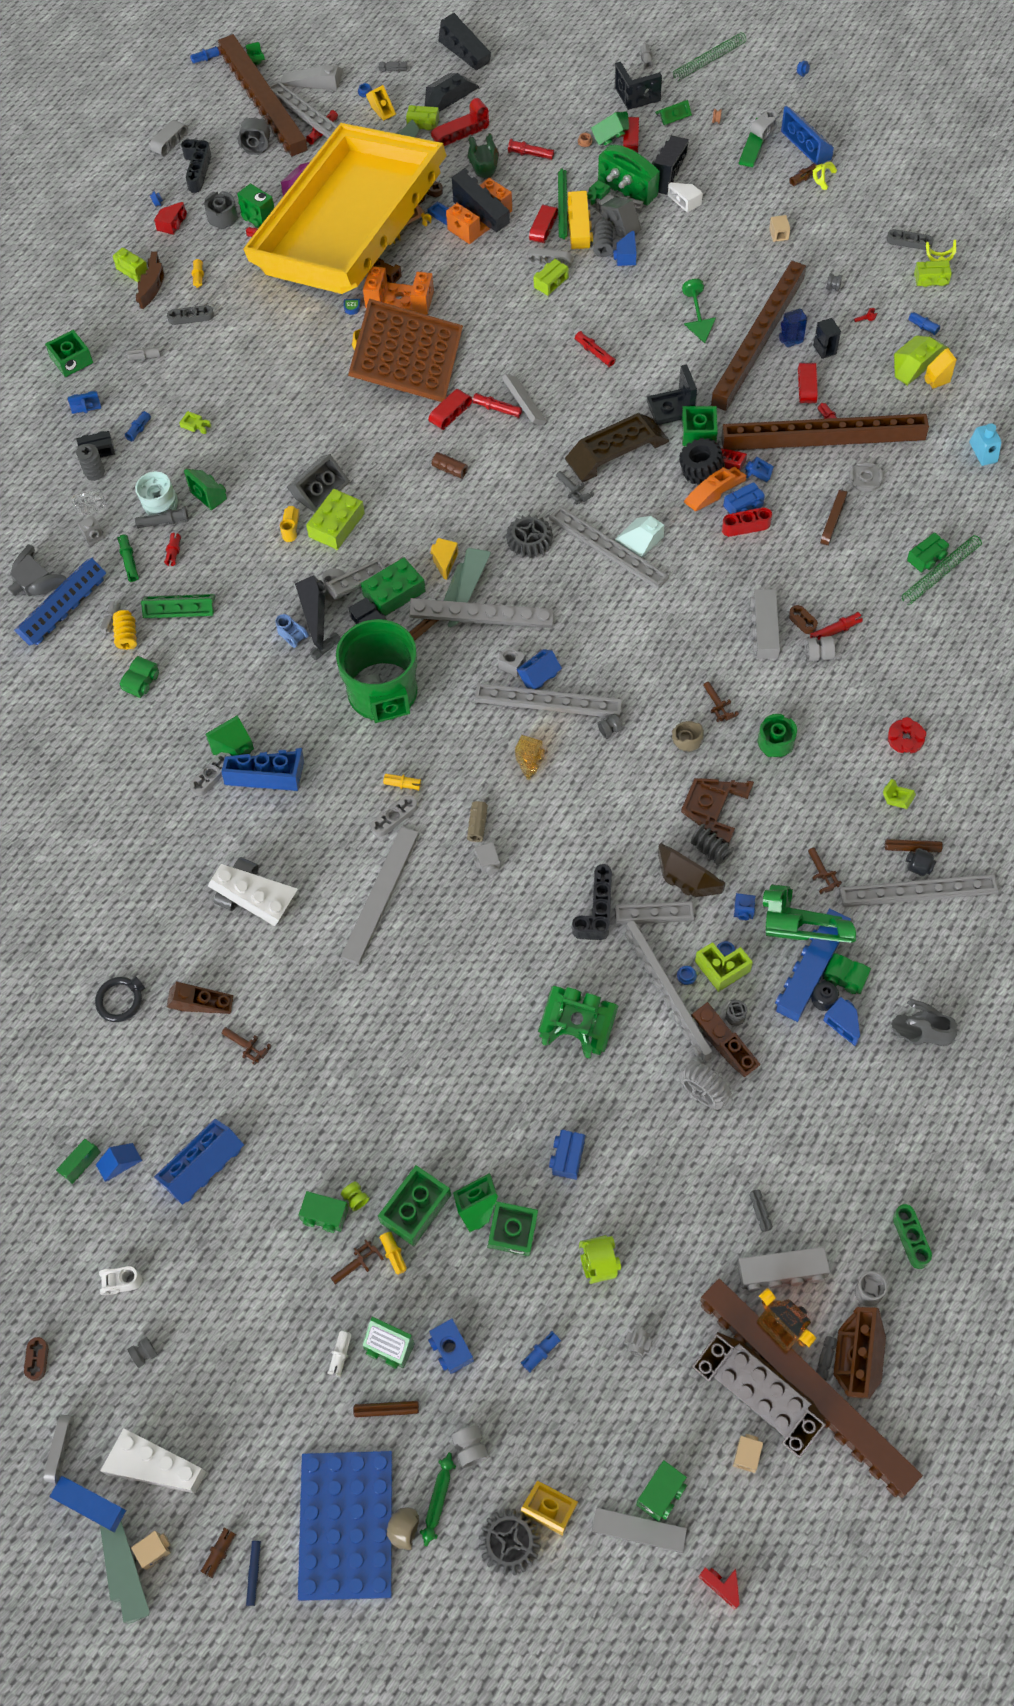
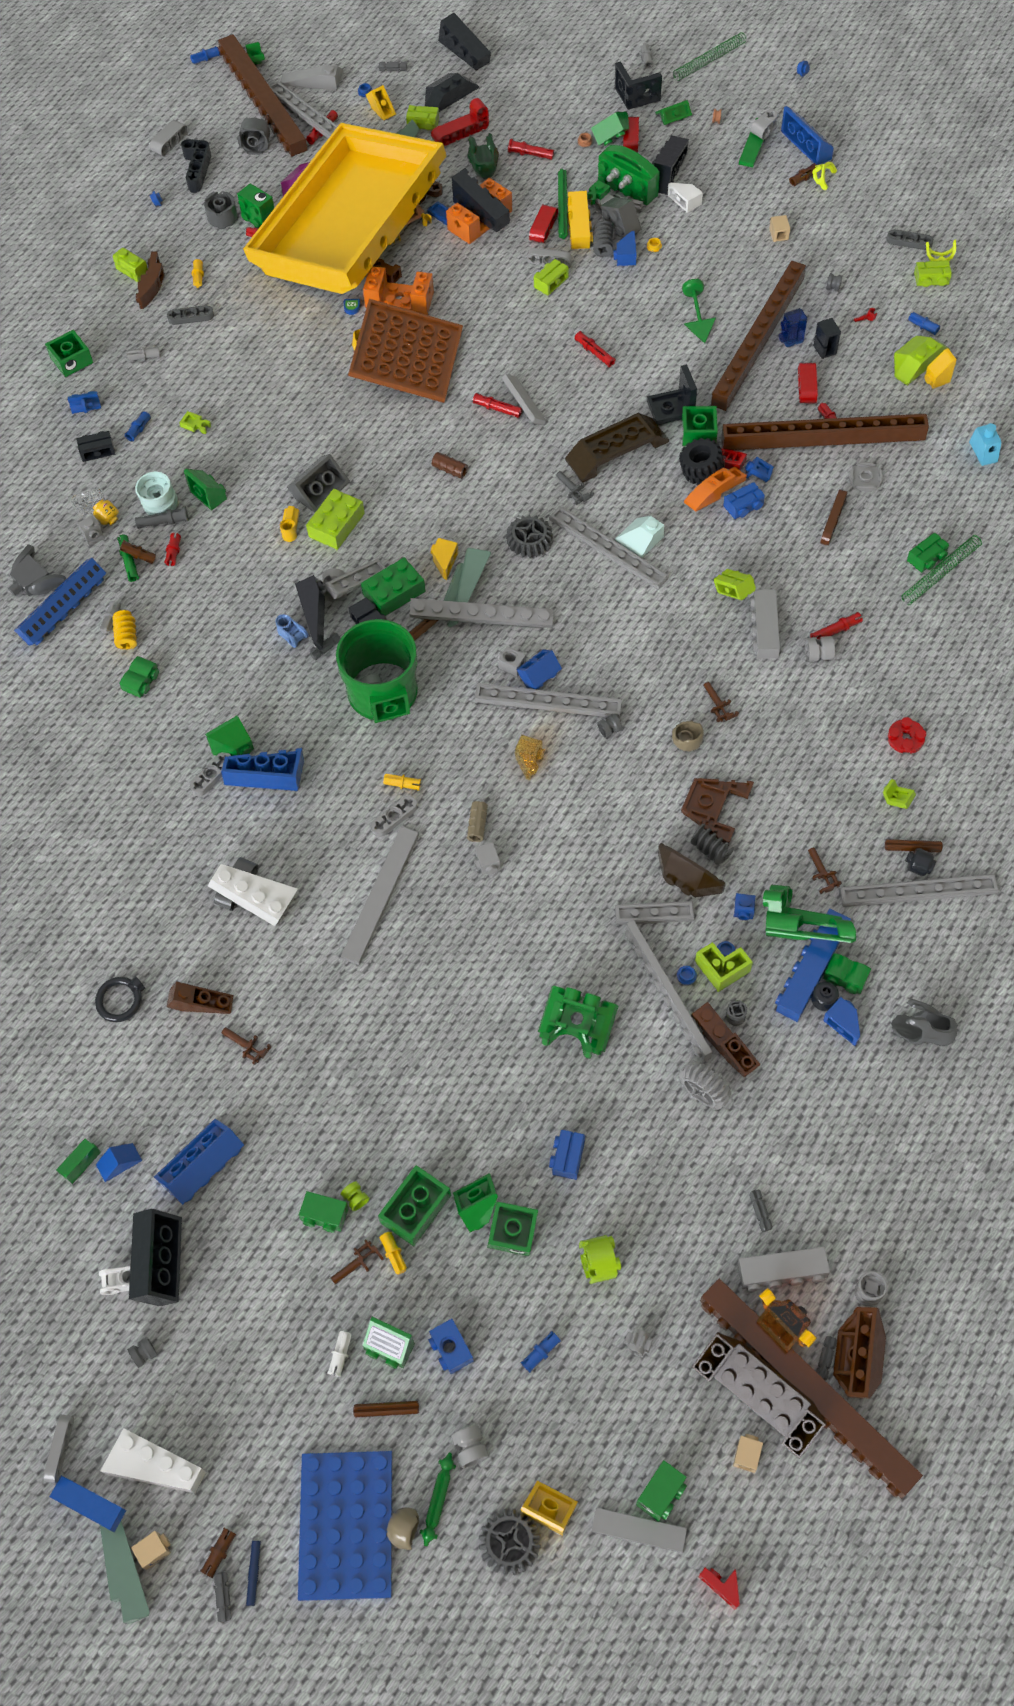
reddish brown beam [24,1337,49,1381] -> none
dark grey piece [76,444,105,481] -> none
green fence [141,594,215,618] -> none
red slope [154,202,187,235] -> none
red beam [428,389,472,430] -> none
black beam [572,864,612,940] -> none
red beam [722,508,772,537] -> none
green brick [757,714,797,757] -> none
reddish brown beam [789,605,818,634] -> none
green beam [893,1204,932,1269] -> none
none -> yellow head [93,499,119,525]
none -> reddish brown pin [119,540,156,564]
none -> black brick [129,1208,182,1306]
none -> dark grey axle [214,1572,232,1622]
none -> yellow plate [647,238,662,252]
none -> lime brick [714,569,756,600]

